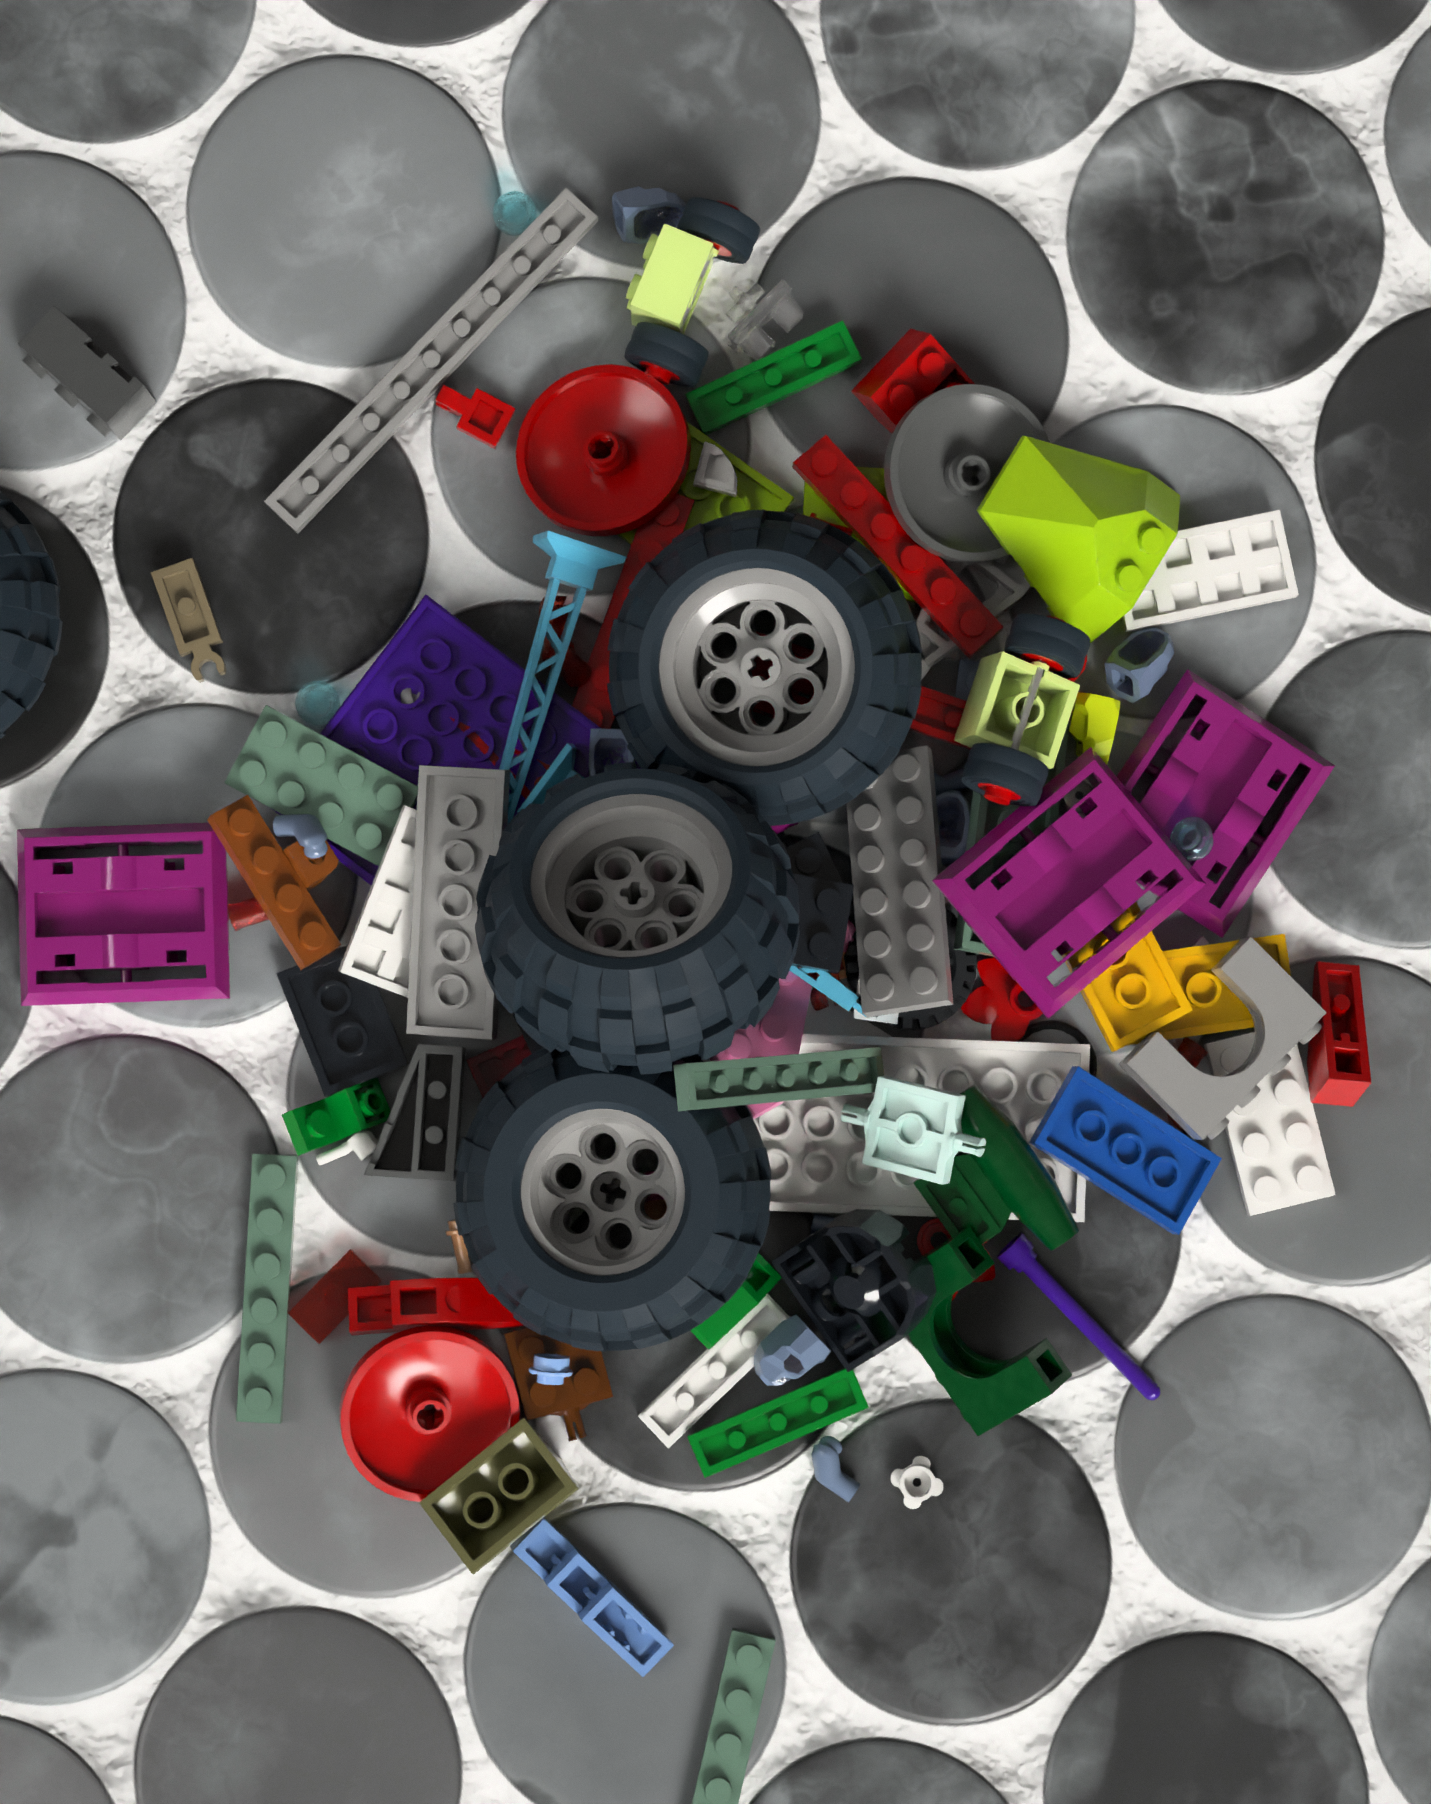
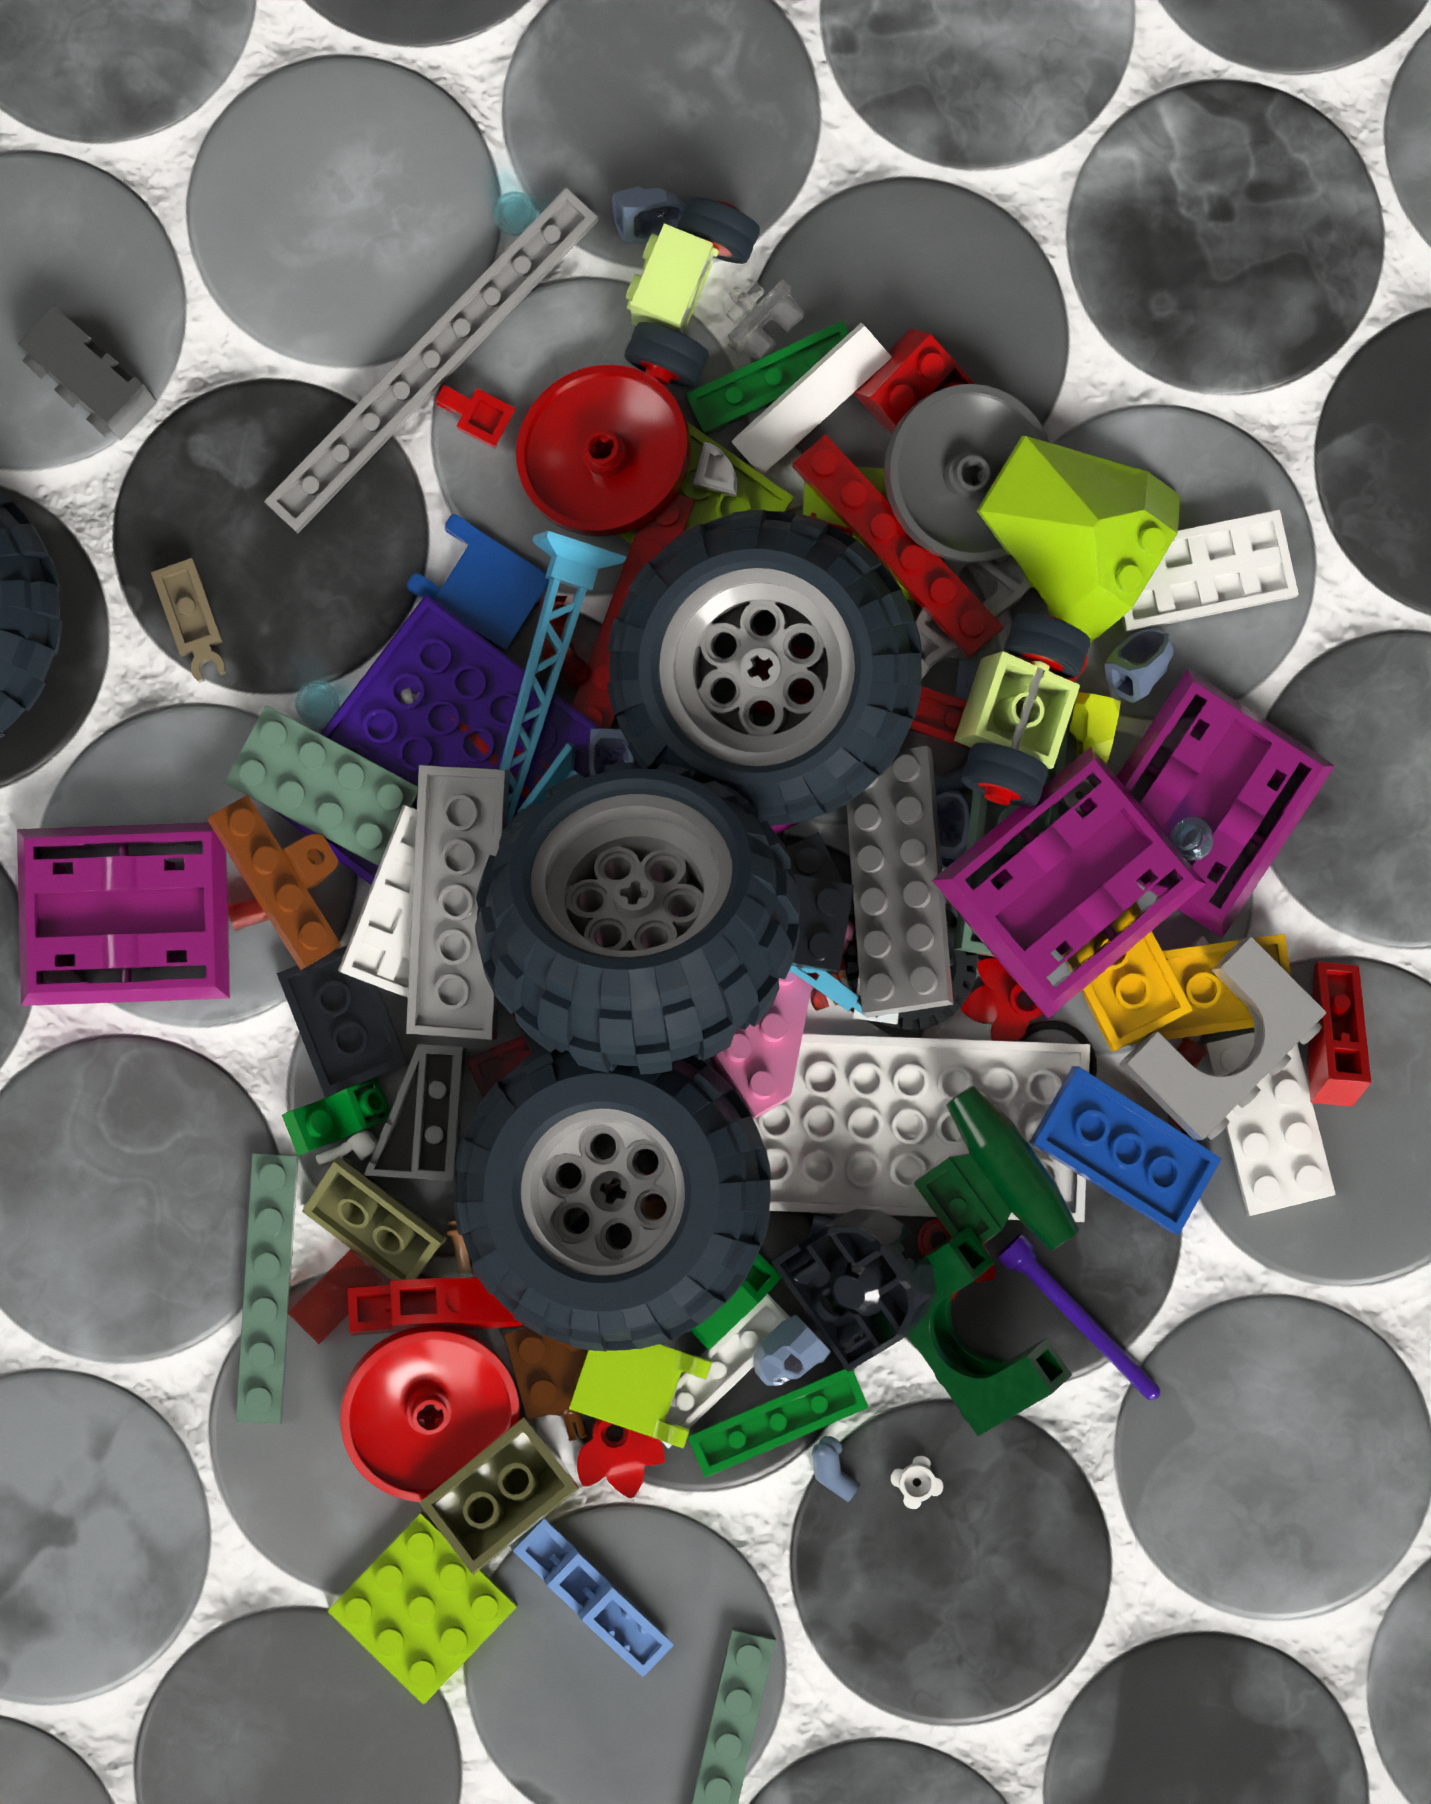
sand blue arm [273,814,328,859] -> none
light blue plate [528,1353,573,1385] -> none
sand green plate [673,1047,884,1112] -> none
light aqua plate [841,1076,986,1185] -> none
none -> olive slope [302,1156,449,1280]
none -> lime plate [327,1512,518,1705]
none -> blue flag [407,514,549,651]
none -> lime flag [569,1344,712,1449]
none -> red plate [577,1419,665,1498]
none -> white tile [731,323,892,475]

